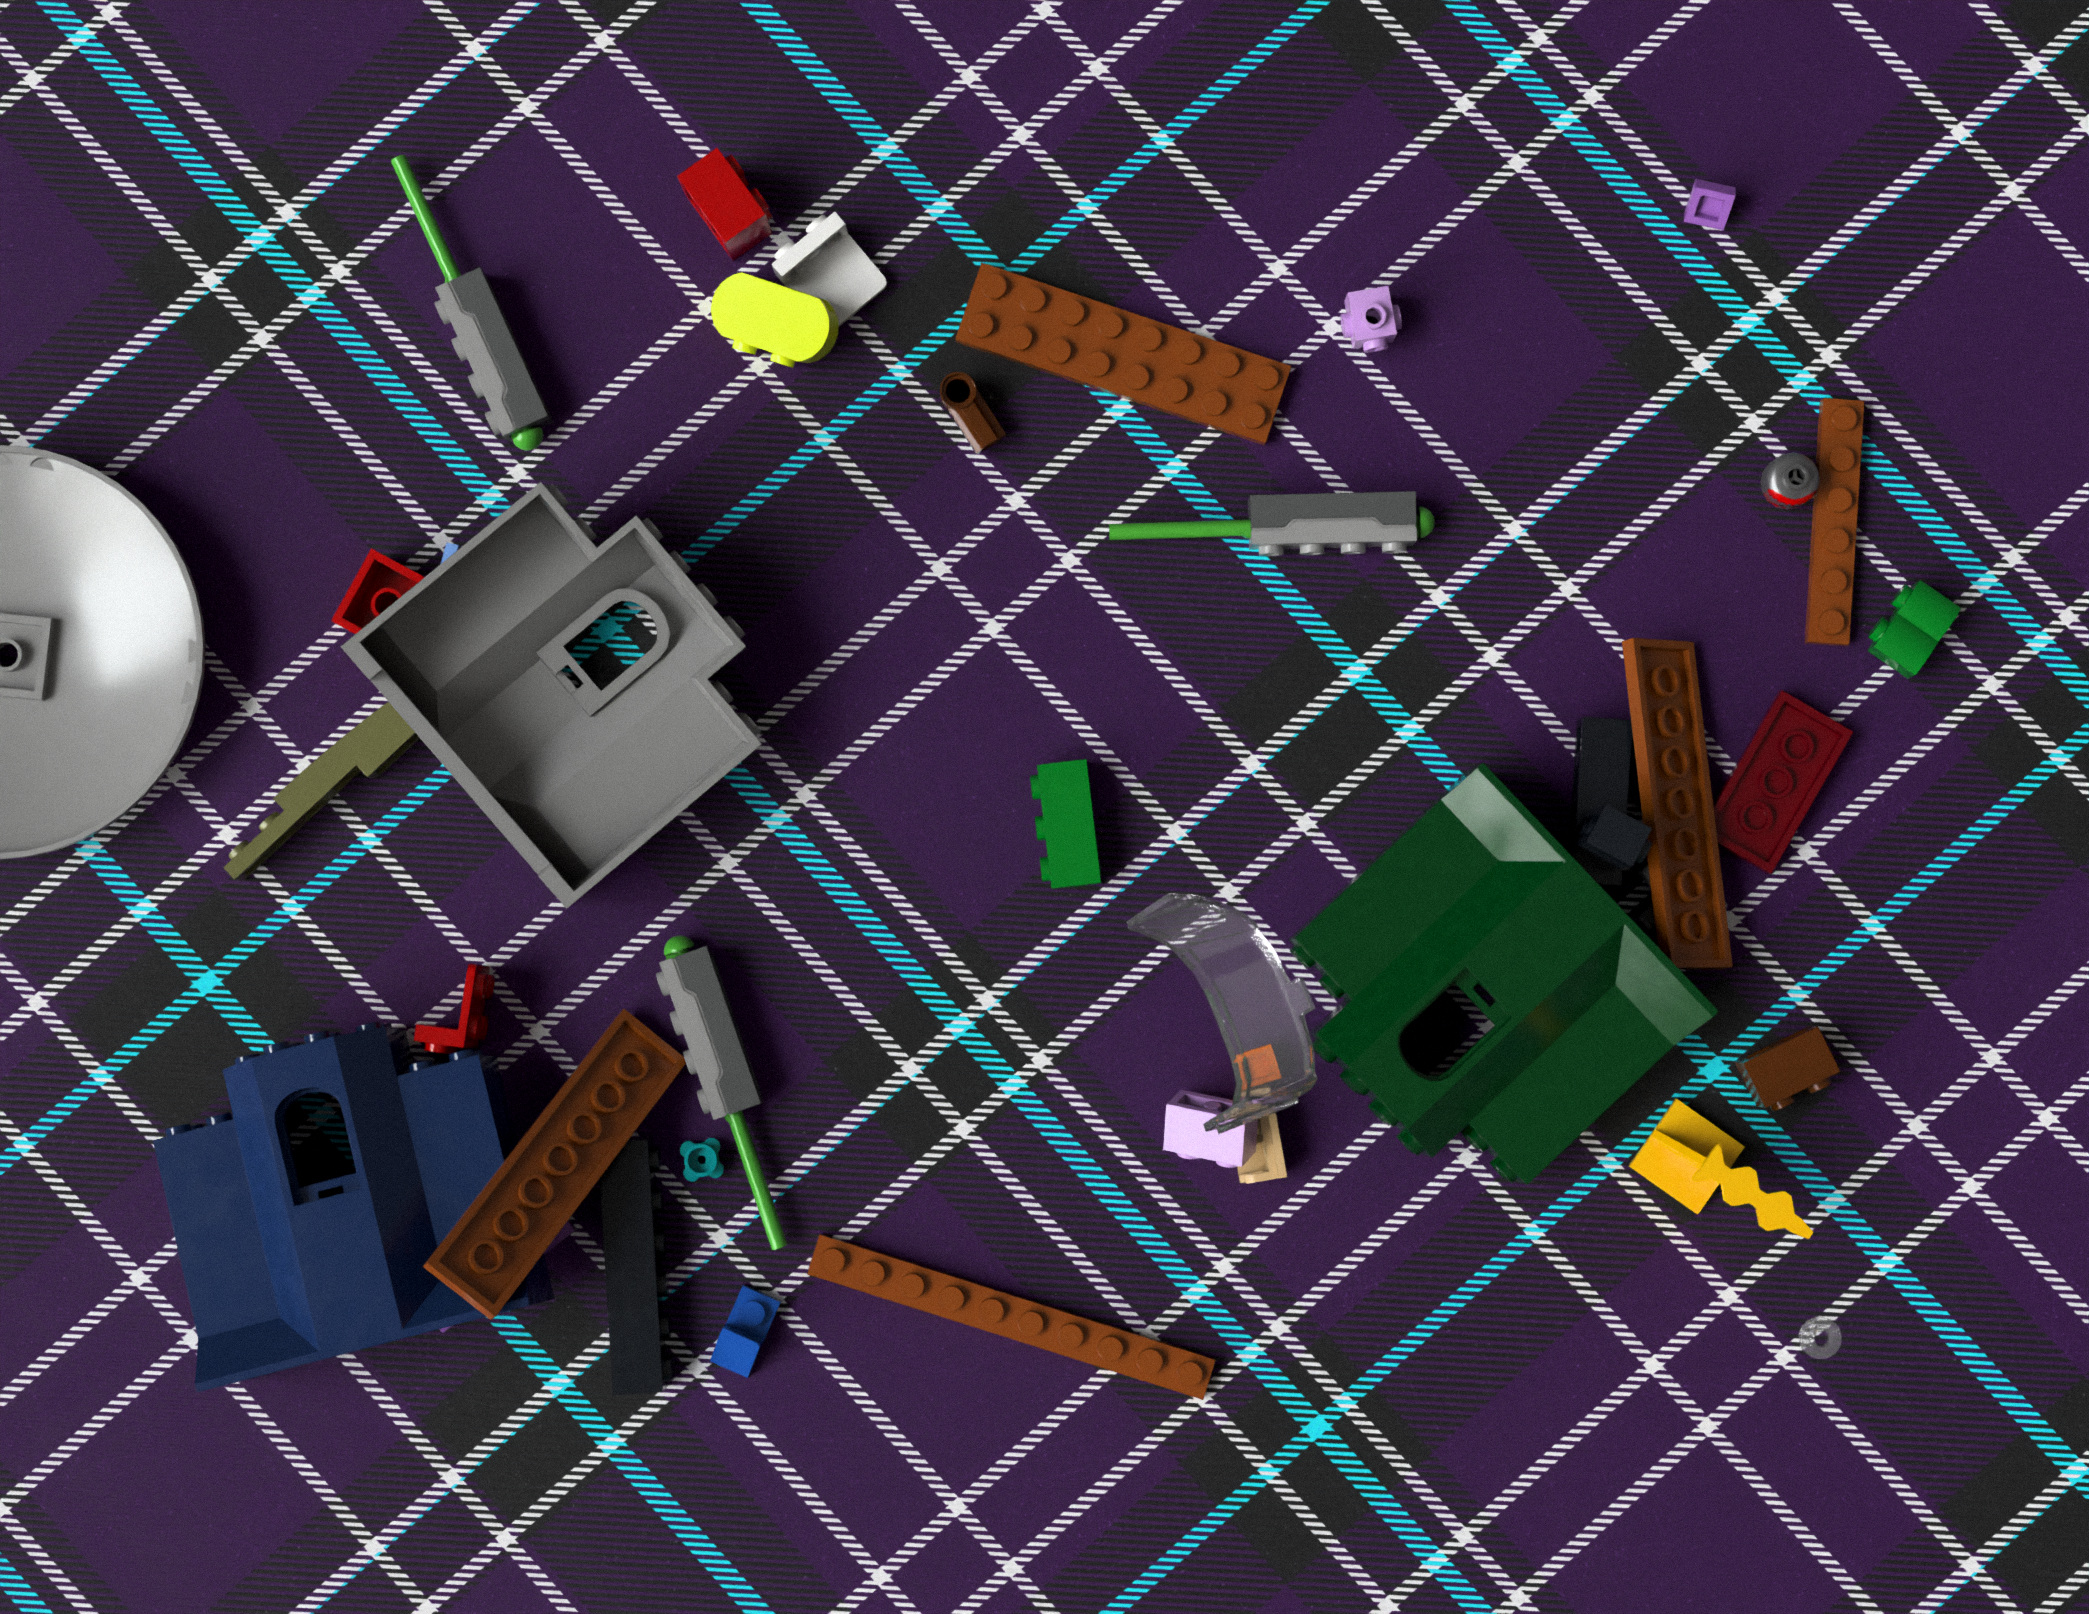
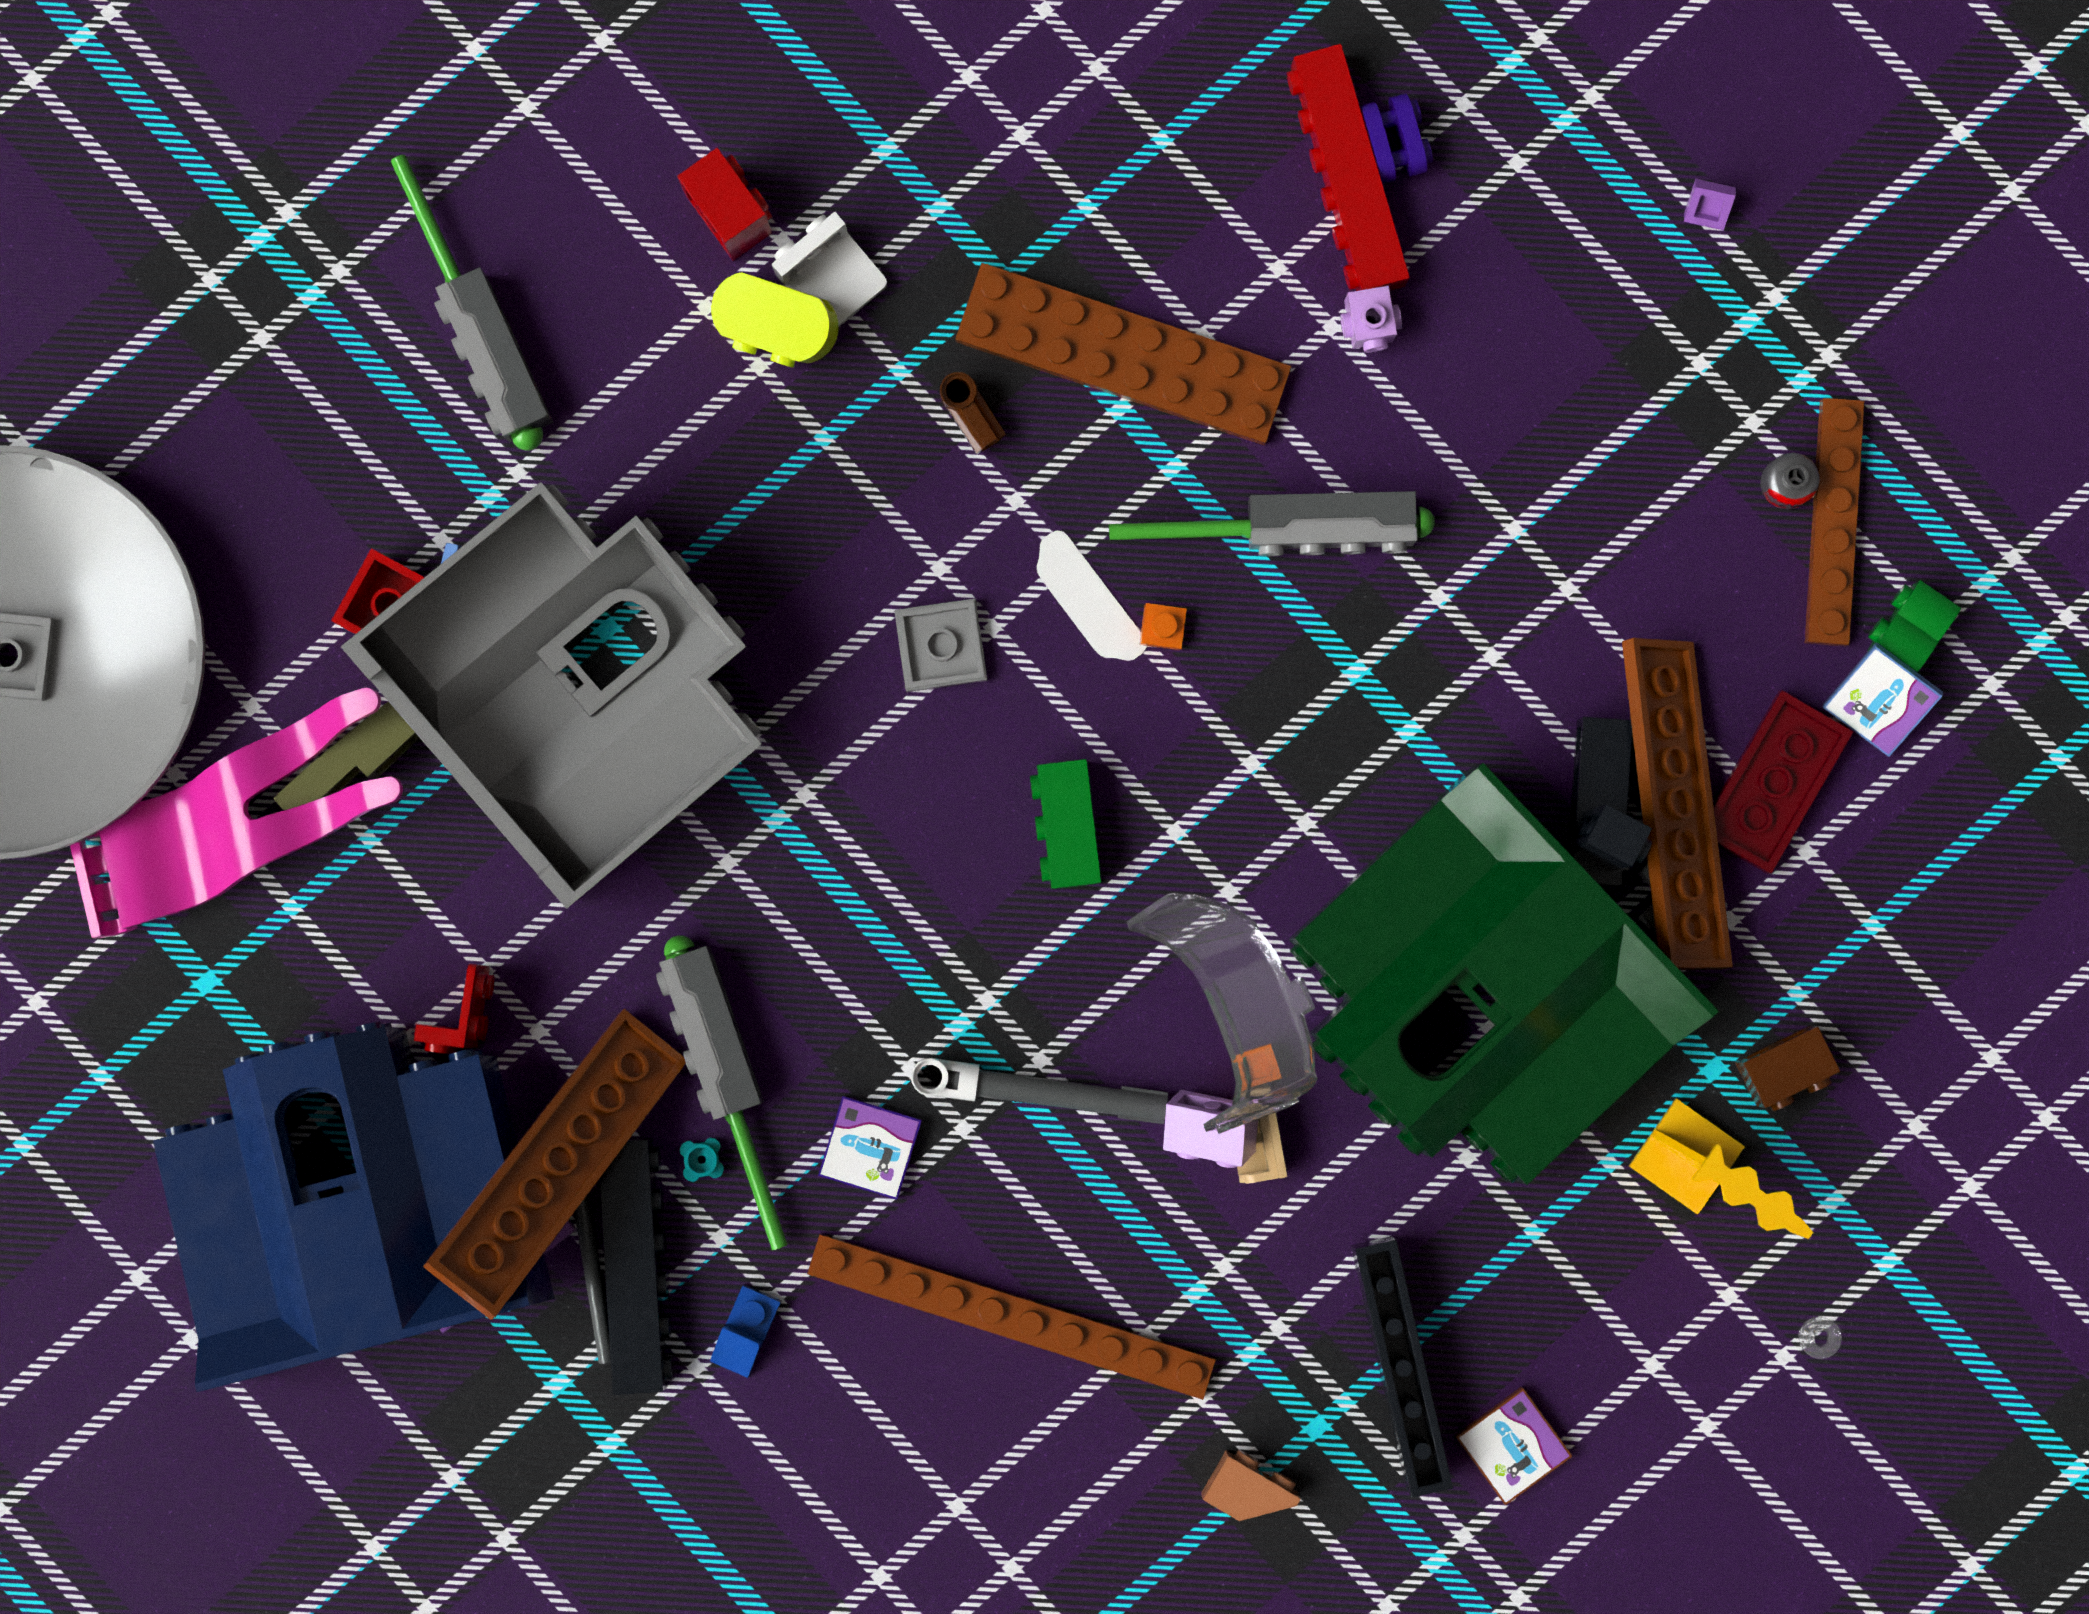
none -> dark pink flag [70,688,403,939]
none -> dark grey bar [574,1197,611,1364]
none -> tile [818,1096,922,1200]
none -> light grey tile [894,598,987,692]
none -> dark grey piece [911,1058,1168,1124]
none -> white sticker [1037,530,1147,661]
none -> orange plate [1139,603,1187,651]
none -> nougat slope [1201,1450,1301,1521]
none -> red brick [1287,44,1410,291]
none -> black brick [1351,1236,1453,1498]
none -> dark purple brick [1360,93,1433,184]
none -> tile [1454,1387,1572,1505]
none -> tile [1823,642,1943,757]

